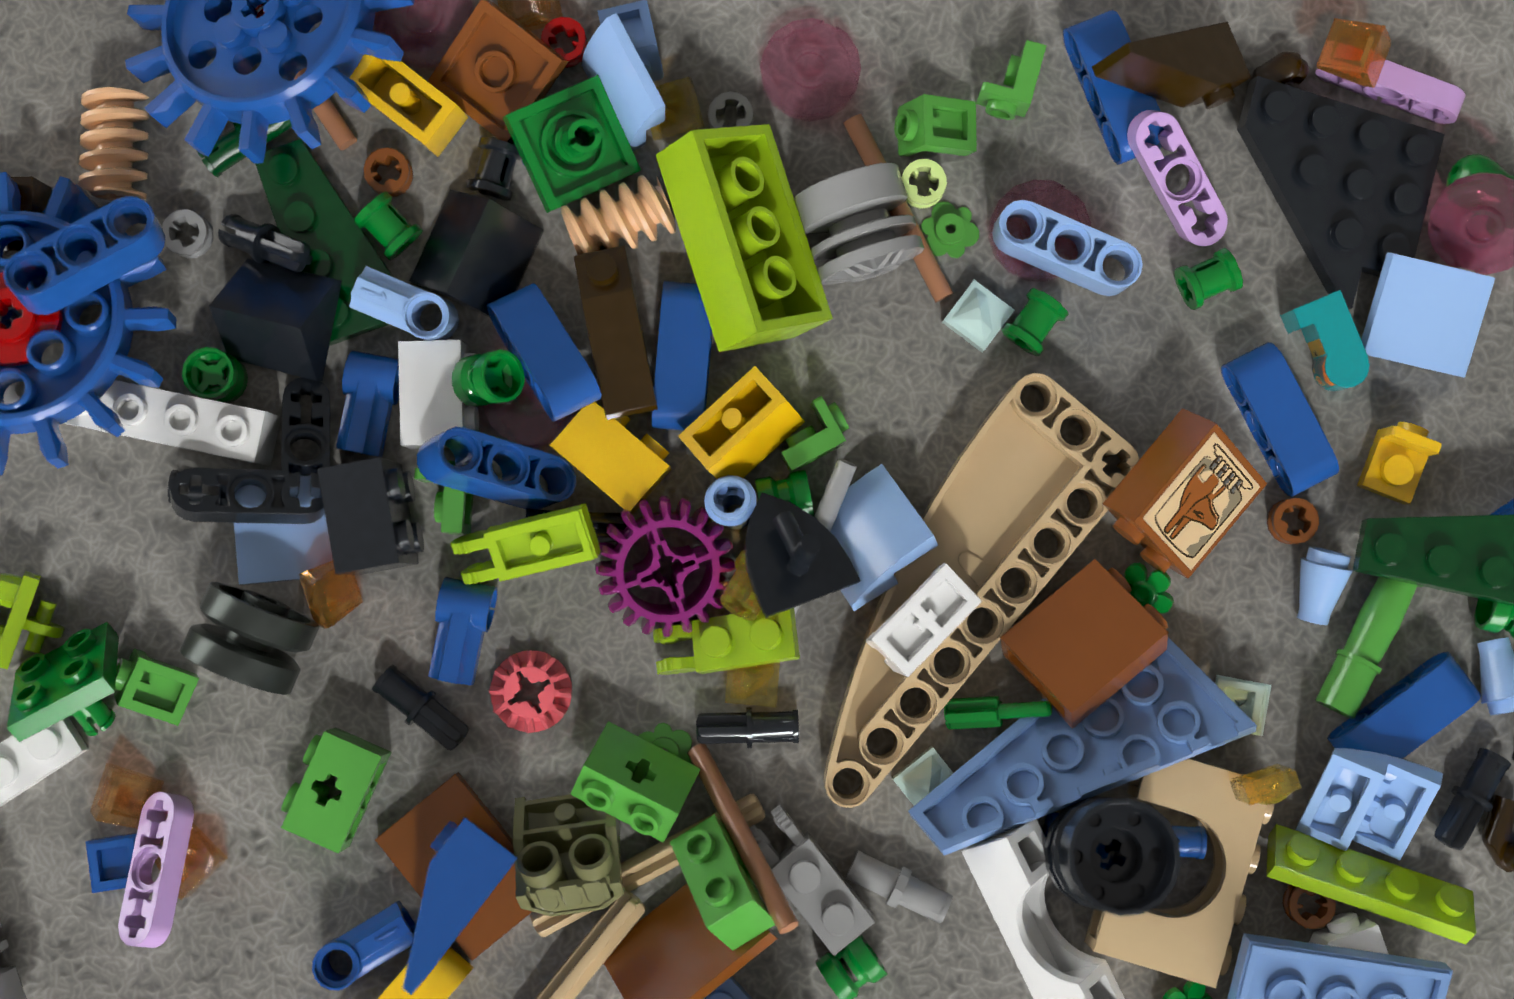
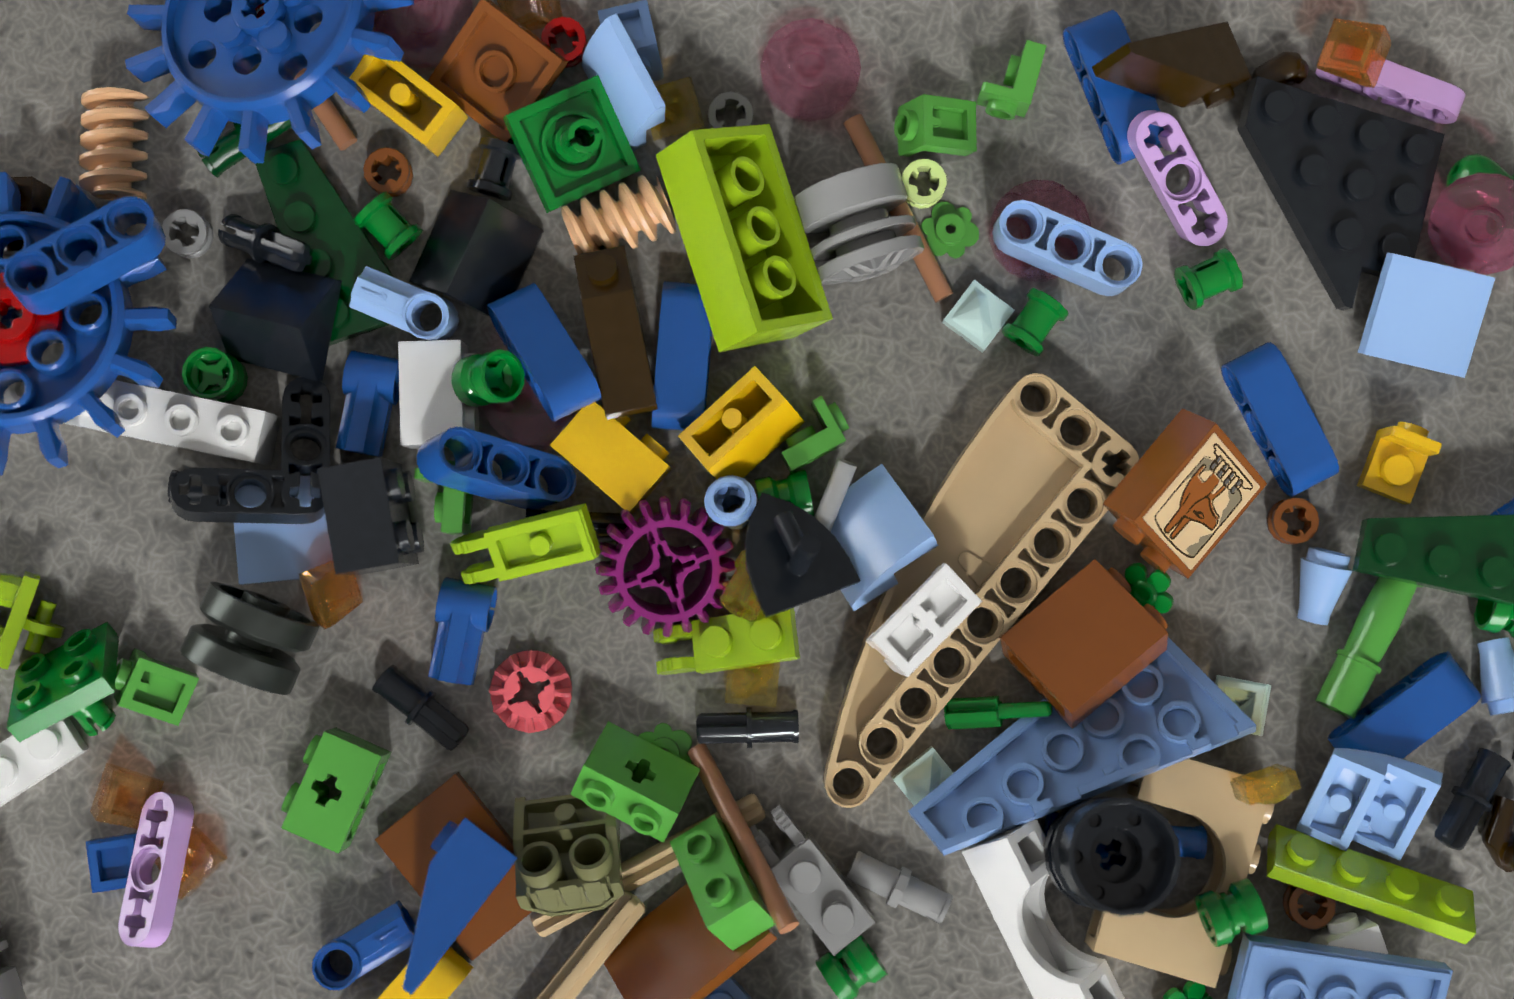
teal leg [1280,290,1370,391] -> none
none -> green wheel [1195,878,1269,947]

